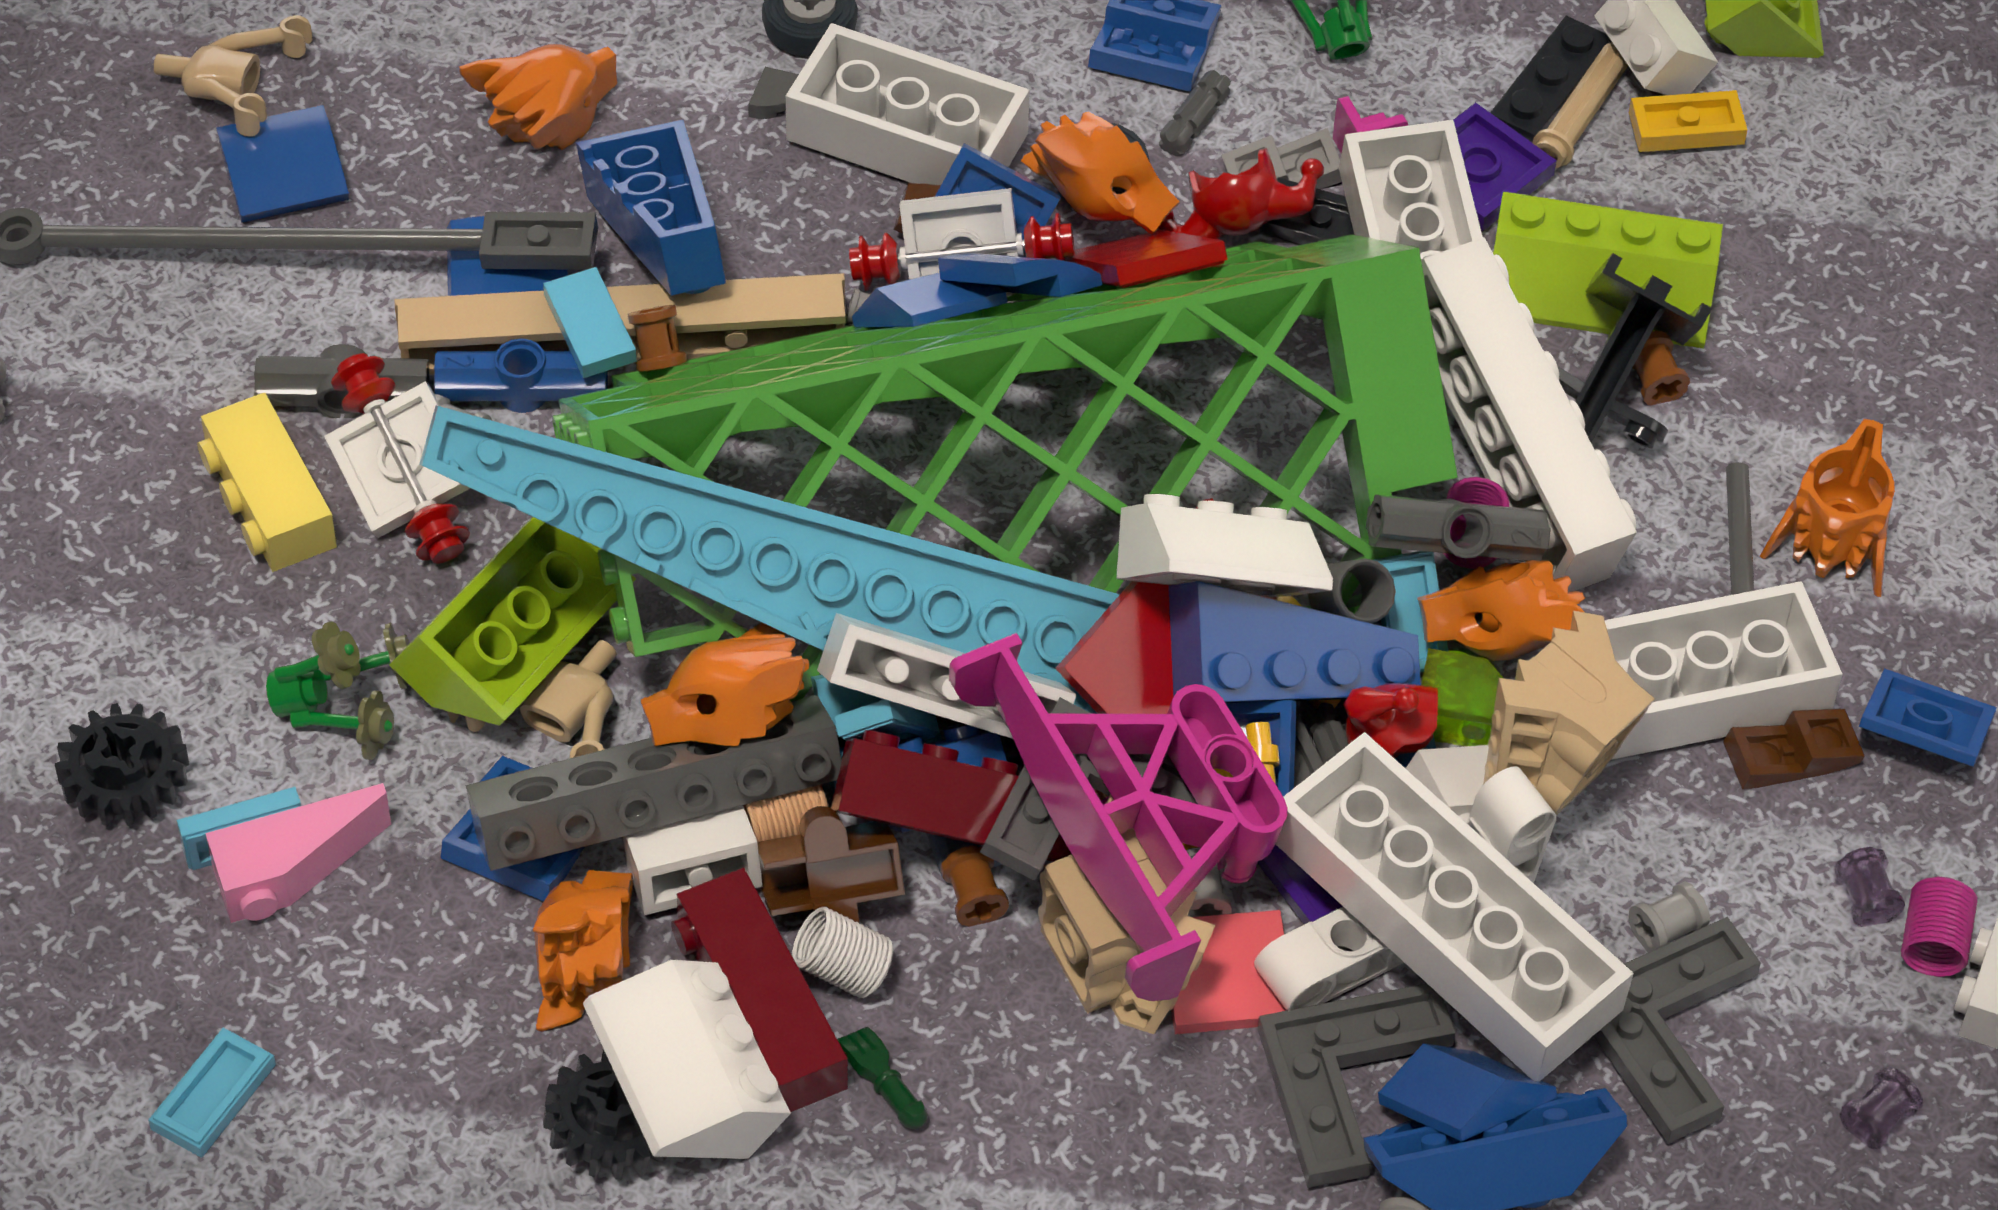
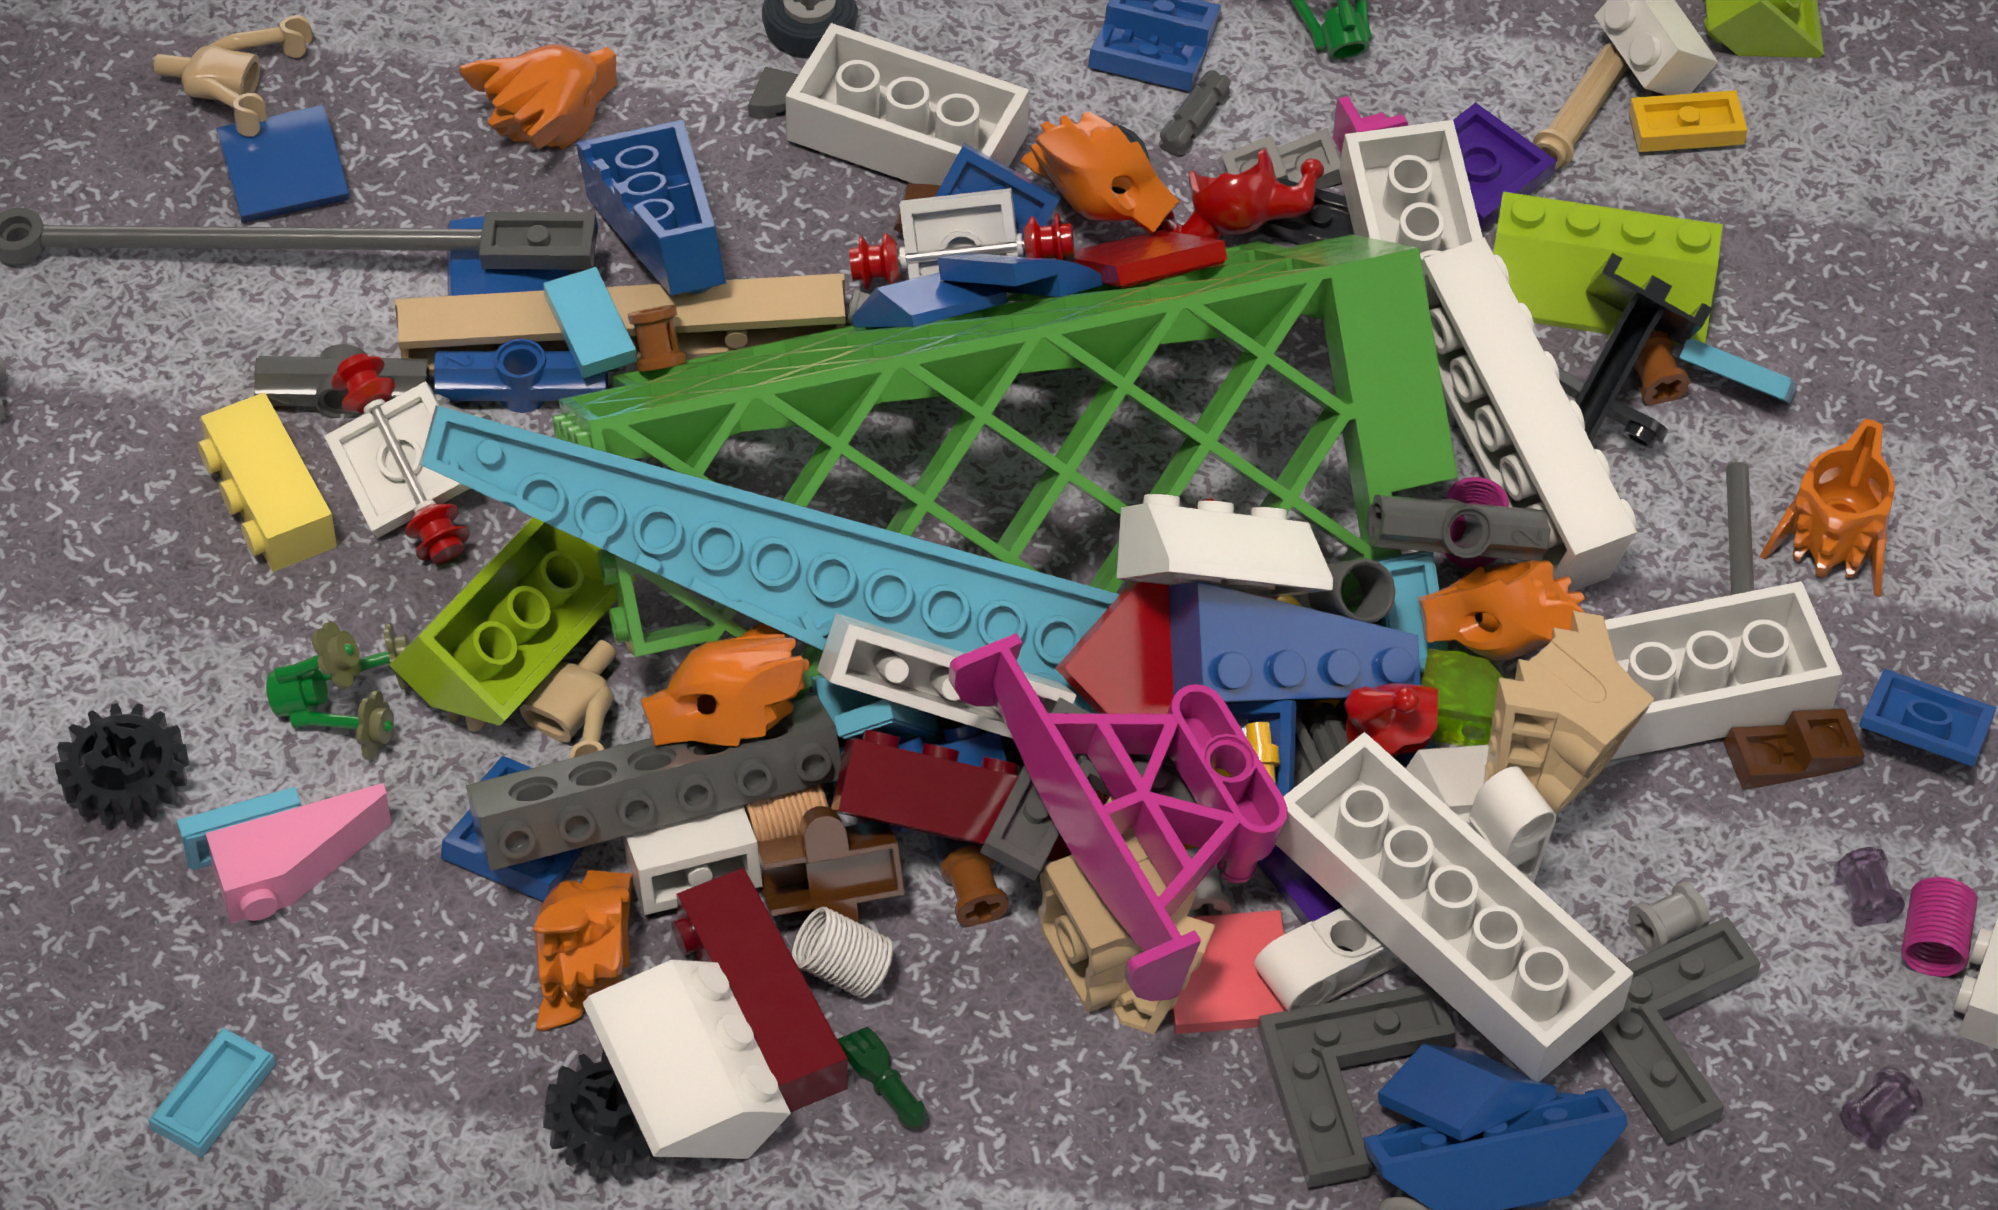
black plate [1490,15,1612,143] -> none
none -> medium azure tile [1679,338,1797,404]

